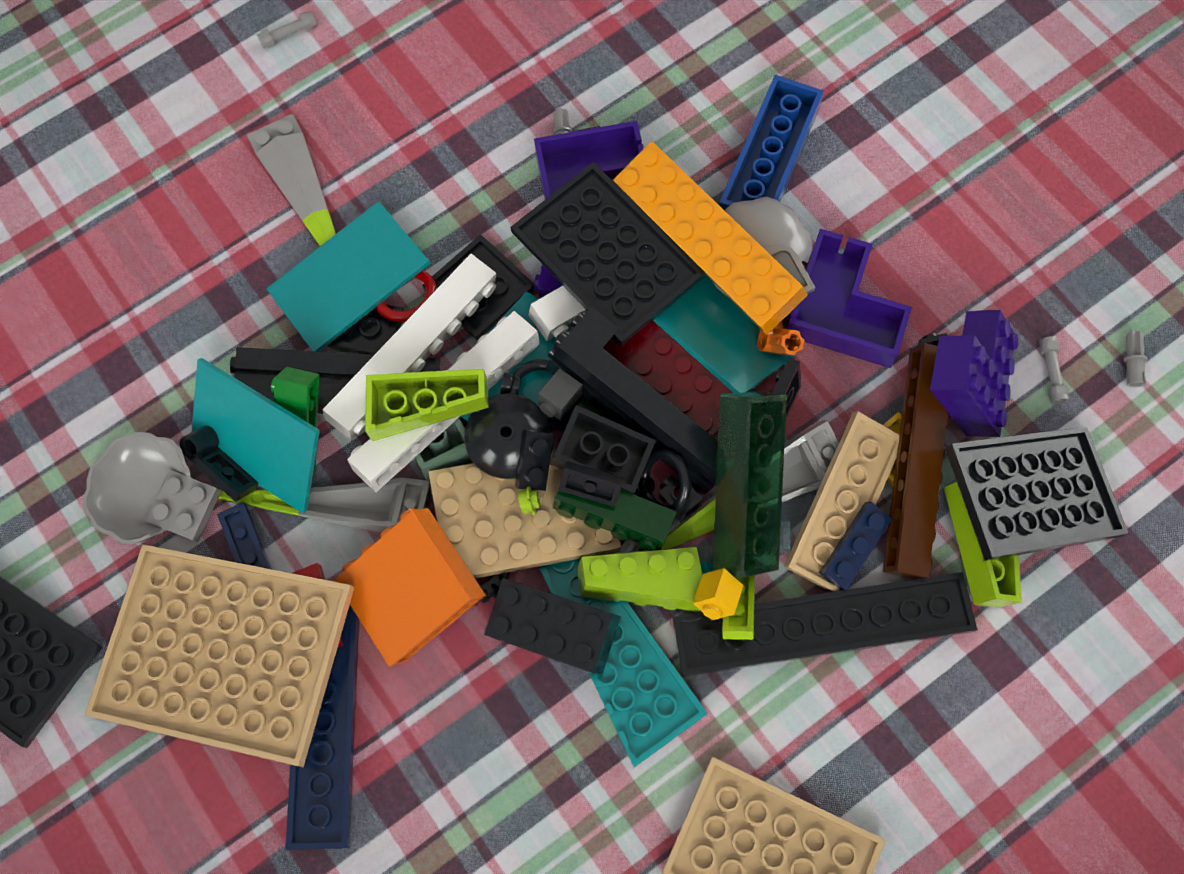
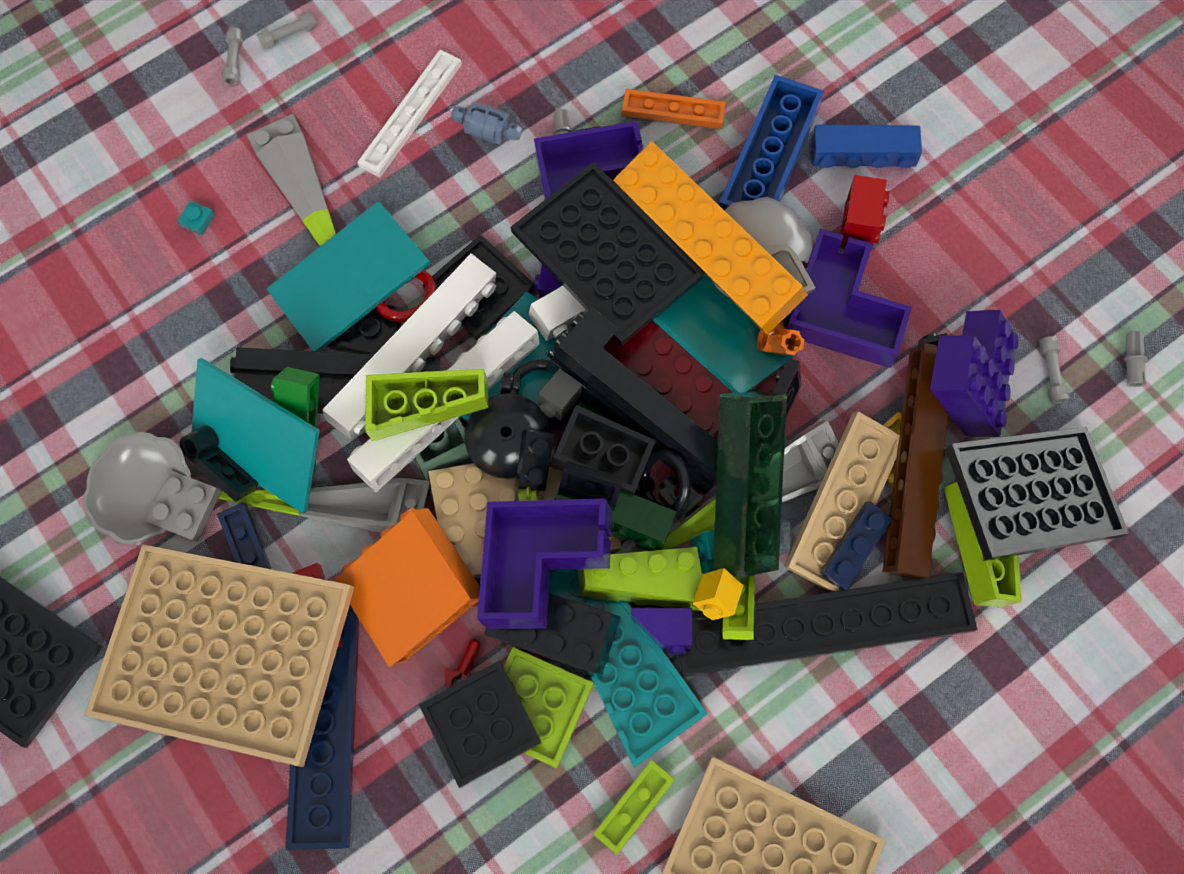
none -> teal plate [177,201,215,236]
none -> light grey bar [222,27,243,86]
none -> white tile [357,49,462,178]
none -> black plate [419,661,542,789]
none -> red bar [445,639,481,689]
none -> sand blue piece [451,102,522,144]
none -> dark purple piece [477,499,612,629]
none -> lime plate [504,647,594,769]
none -> lime plate [593,760,675,855]
none -> orange plate [622,89,726,129]
none -> dark purple slope [631,608,692,654]
none -> teal plate [691,530,721,563]
none -> blue brick [812,125,922,168]
none -> red brick [840,175,890,249]

